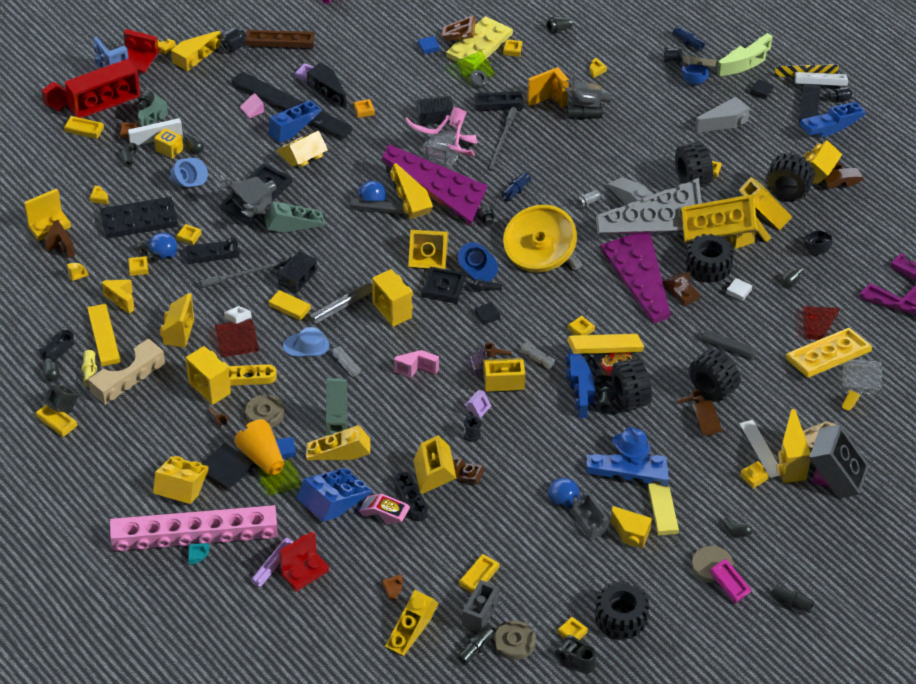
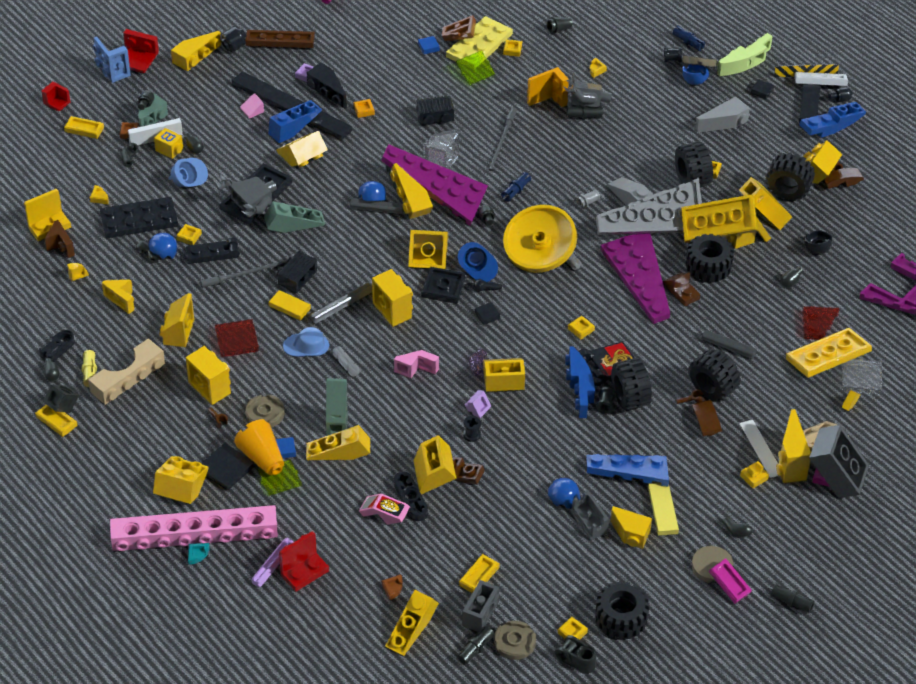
red brick [65,58,141,118] -> none
yellow tile [87,304,121,366] -> none
yellow tile [128,256,149,276] -> none
yellow tile [158,39,176,55] -> none
white tile [224,306,251,324] -> none
yellow beam [228,364,277,386] -> none
blue slope [297,468,372,522] -> none
bright pink plant [406,107,478,157] -> none
dark grey tile [469,70,487,88] -> none
black plate [474,91,524,111] -> none
reddish brown hand [484,342,511,358] -> none
light grey axle [520,342,555,369] -> none
yellow tile [567,334,644,354] -> none
blue piece [612,427,651,459] -> none
white tile [726,278,752,301] -> none

